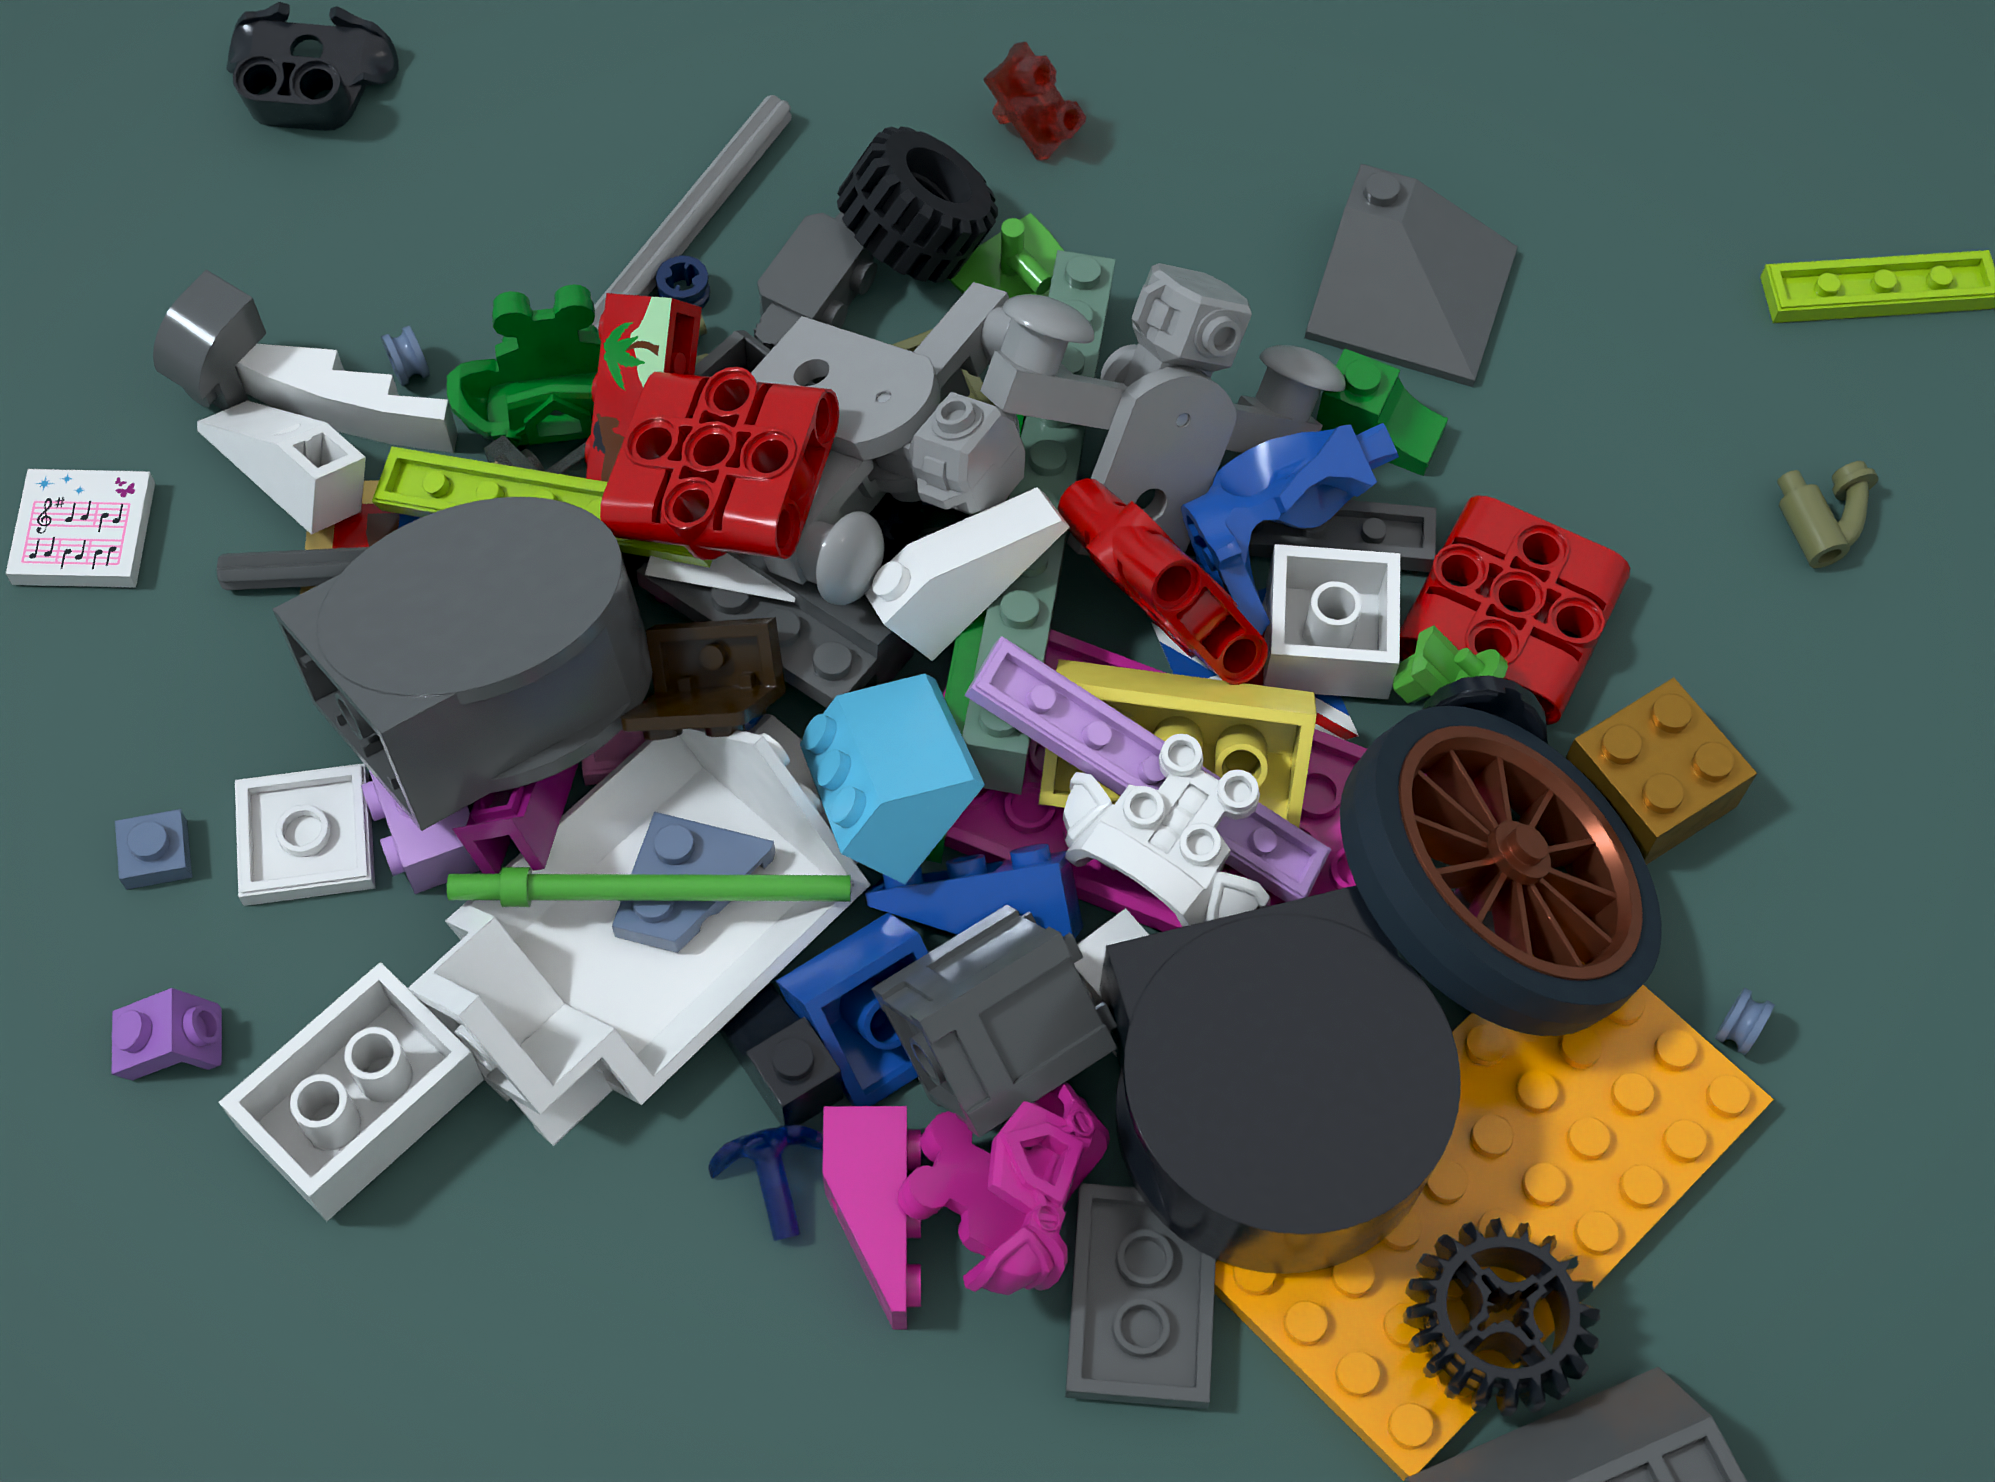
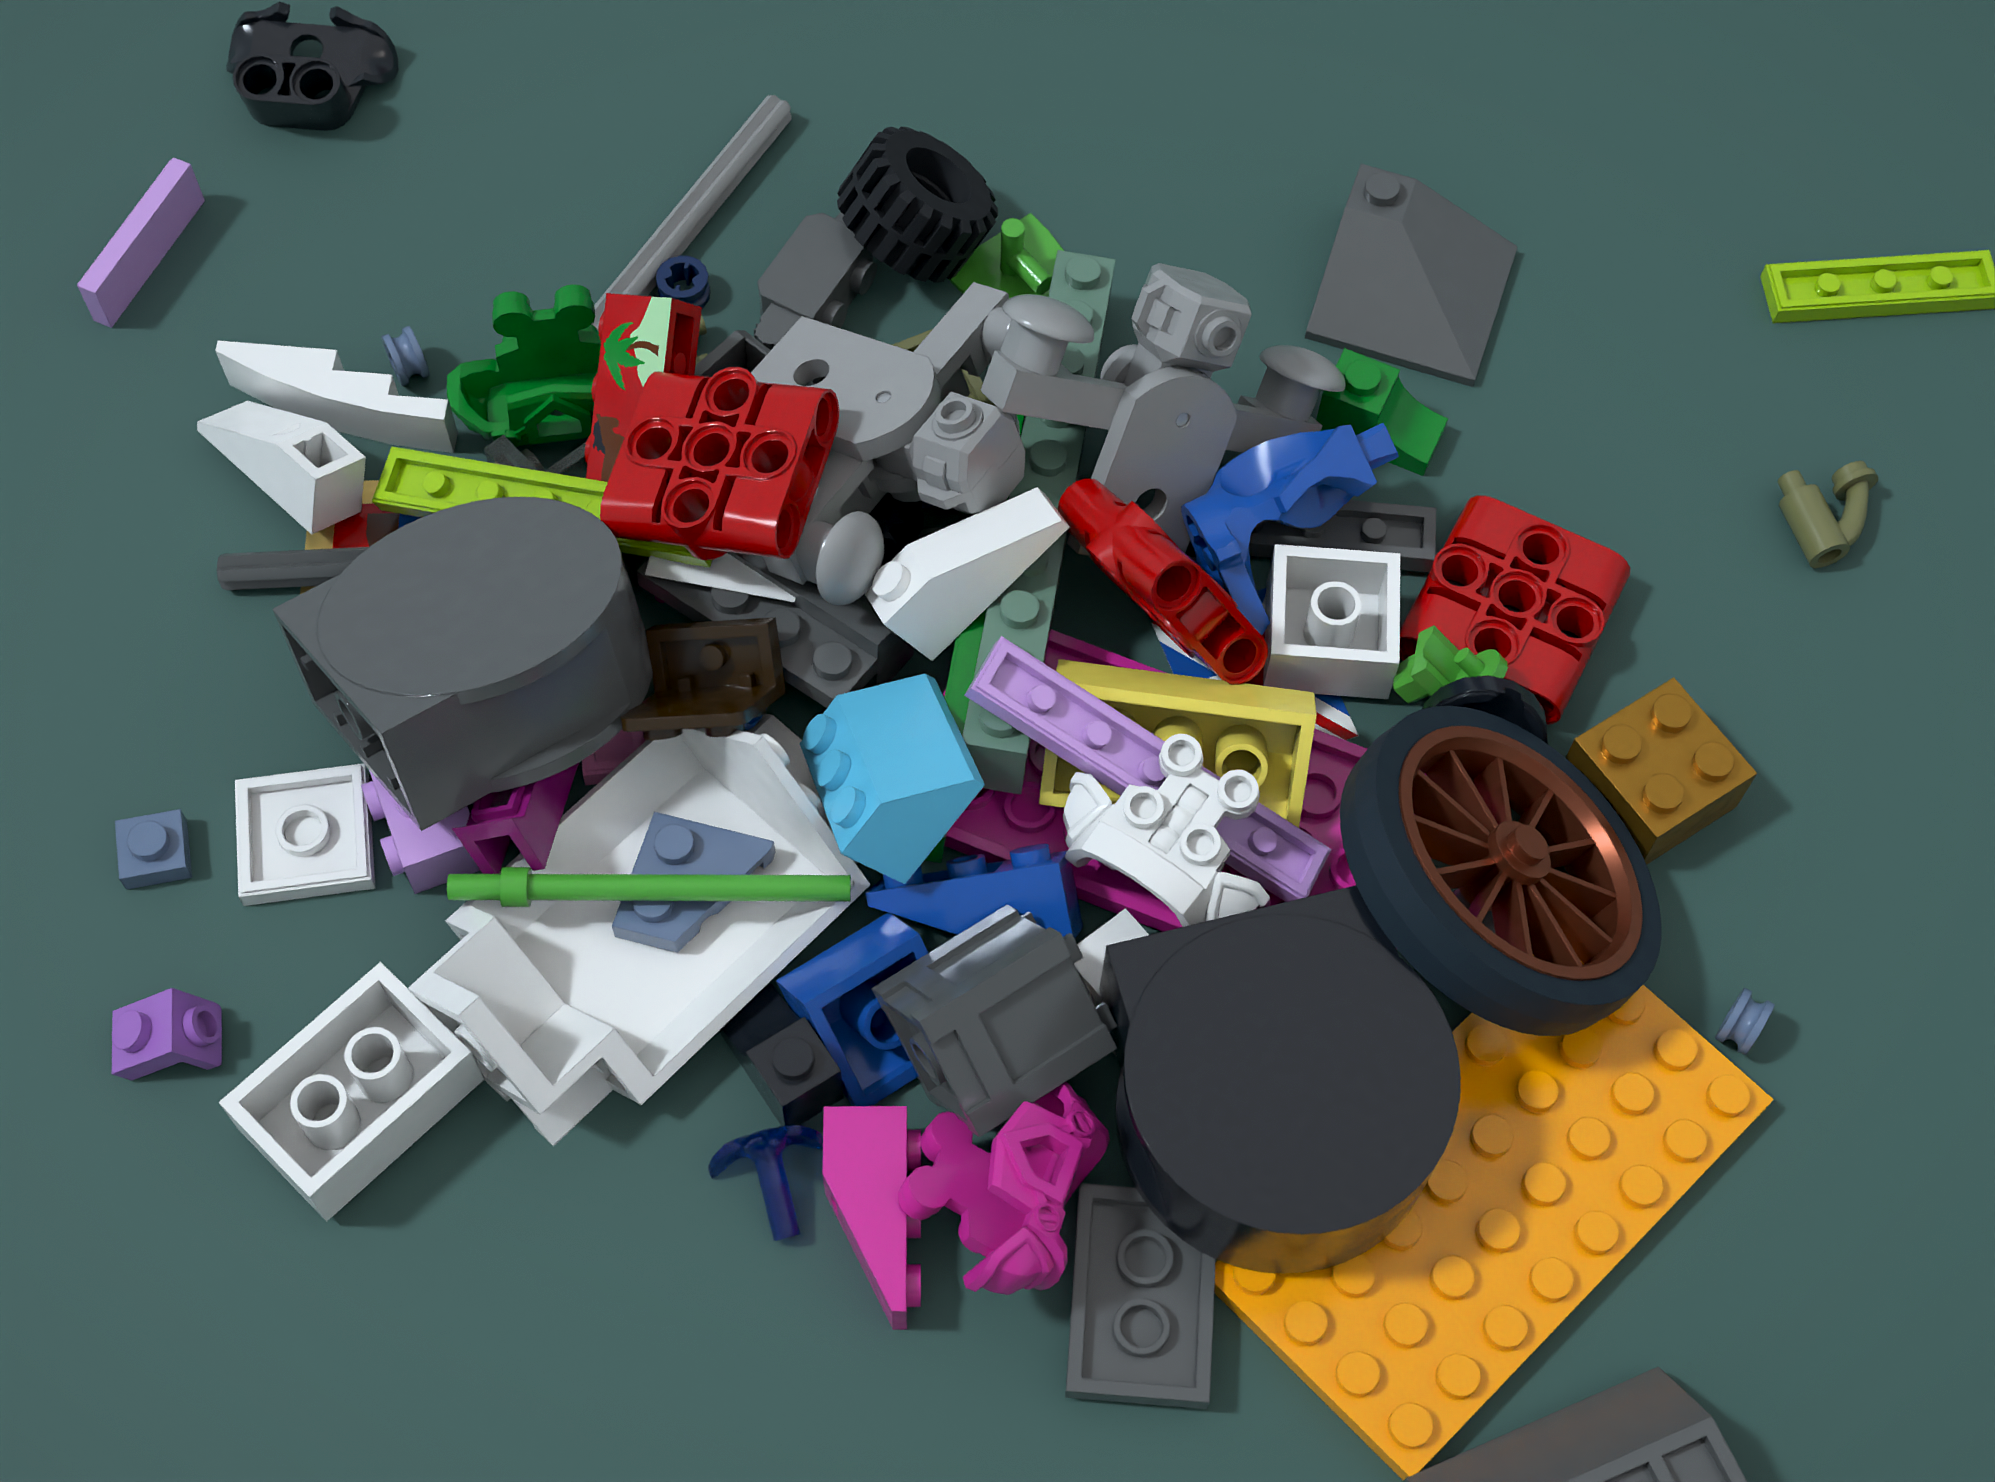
white tile [6,469,155,588] -> none
dark grey brick [153,270,267,411] -> none
clear red hips [983,41,1086,160] -> none
black gear [1403,1218,1600,1417] -> none
none -> lavender tile [77,157,205,328]

